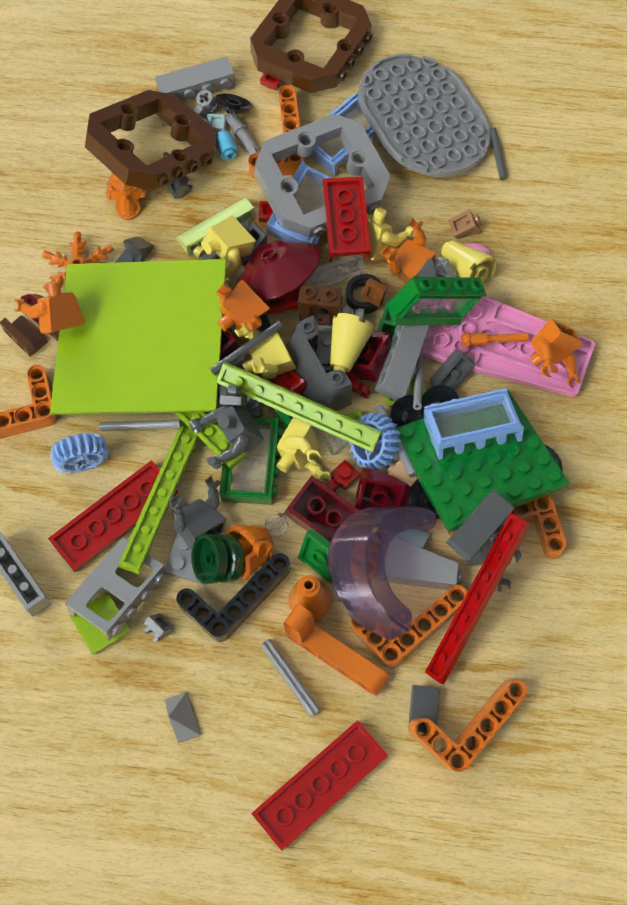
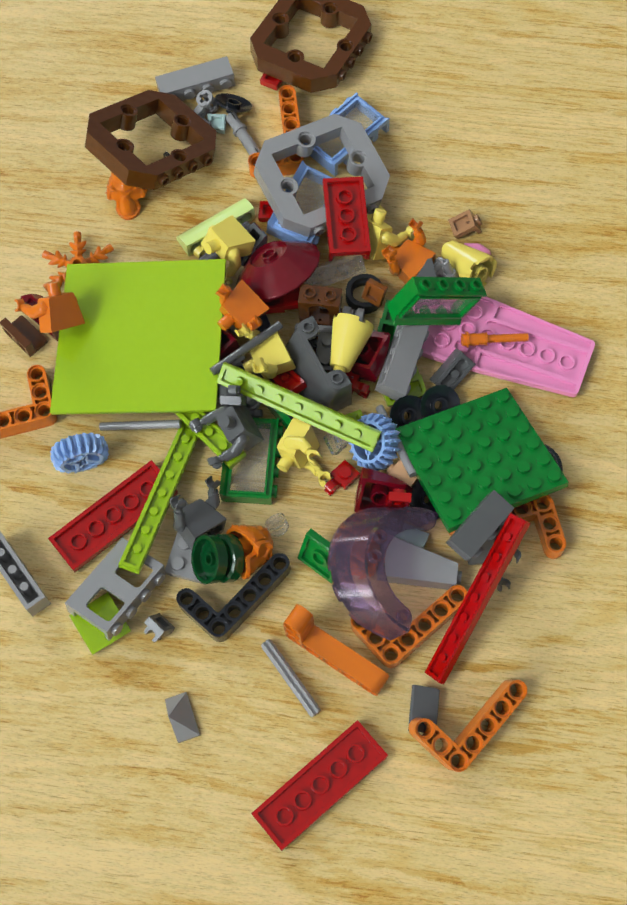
dark grey slope [115,236,154,263] -> none
dark grey tile [168,176,193,199] -> none
medium azure brick [216,130,239,160] -> none
dark red slope [283,475,364,549] -> none
orange cone [288,575,332,621] -> none
light grey tile [358,54,490,177] -> none
light grey piece [413,355,424,410] -> none
window [424,388,524,460] -> none
dark grey bar [489,128,507,180] -> none
orange torso [530,318,583,388] -> none
none -> red plate [385,489,412,510]

